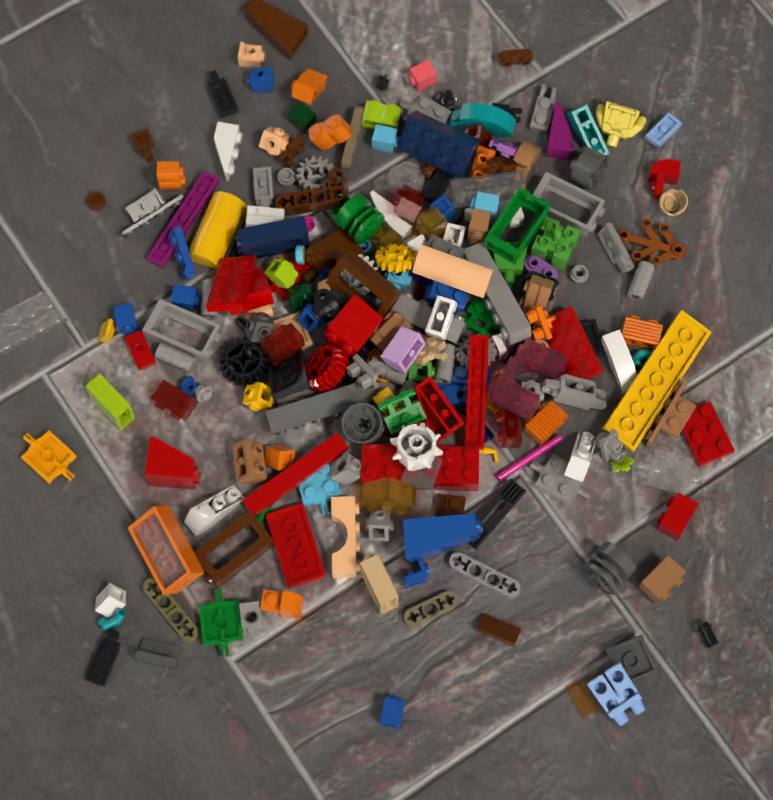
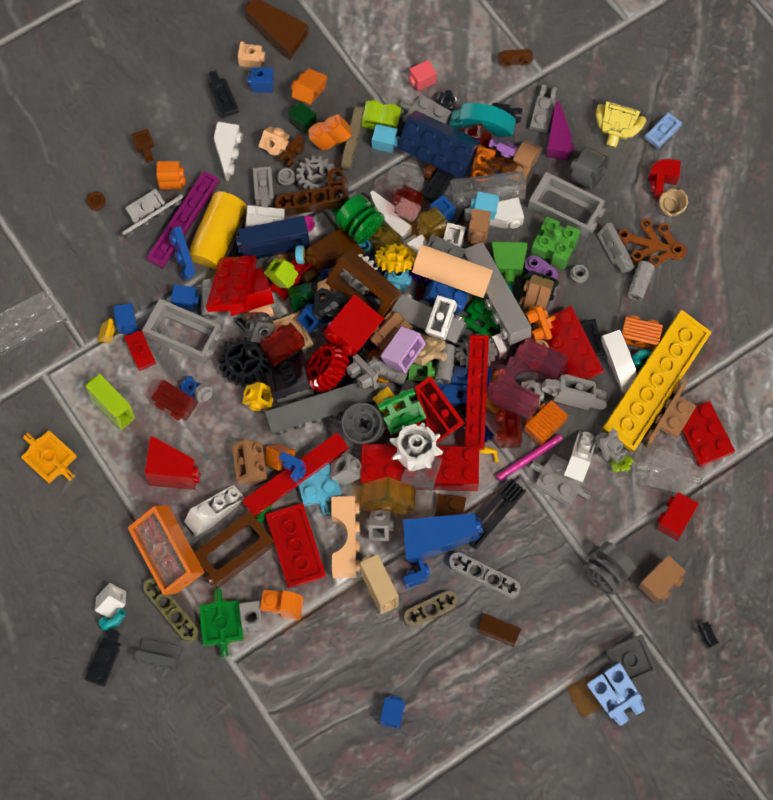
light grey axle [155,342,197,373] -> none
black plate [376,75,389,92] -> none
green piece [483,188,551,264] -> none
teal slope [564,104,610,156] -> none
none -> blue bracket [279,451,306,483]

